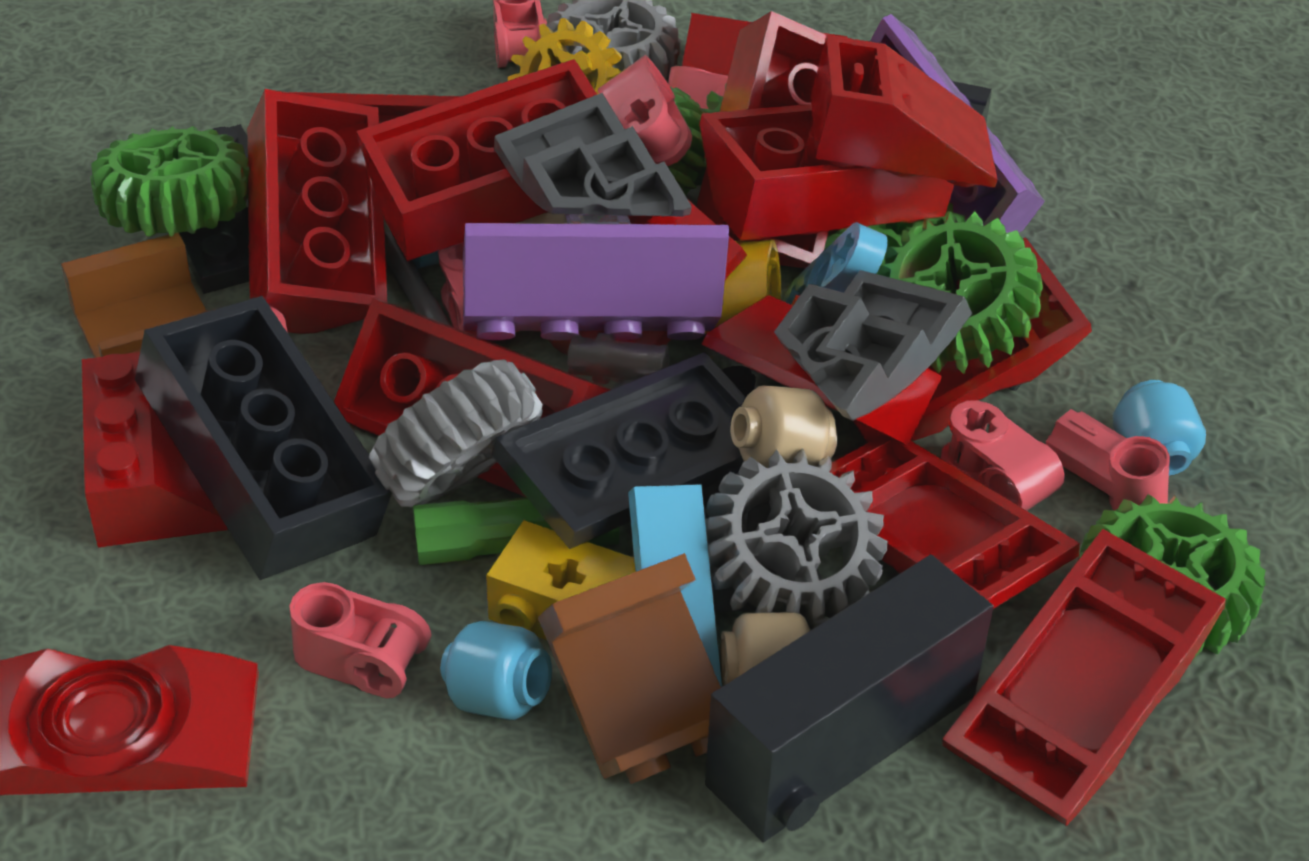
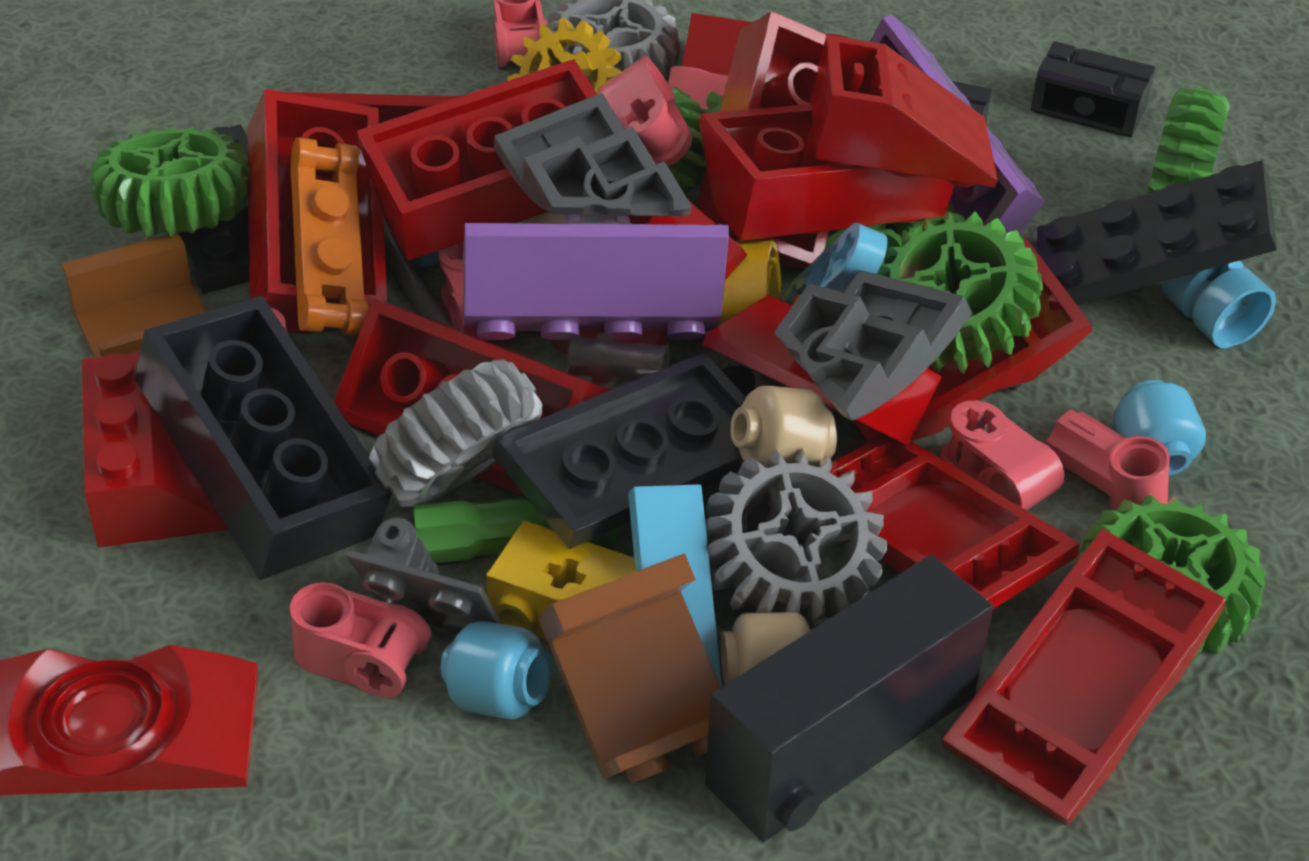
none -> orange plate [291,137,369,337]
none -> dark grey hinge [346,518,502,635]
none -> black brick [1030,41,1155,137]
none -> black plate [1037,160,1277,306]
none -> bright green gear [1147,87,1229,194]
none -> medium azure wheel [1161,261,1276,349]

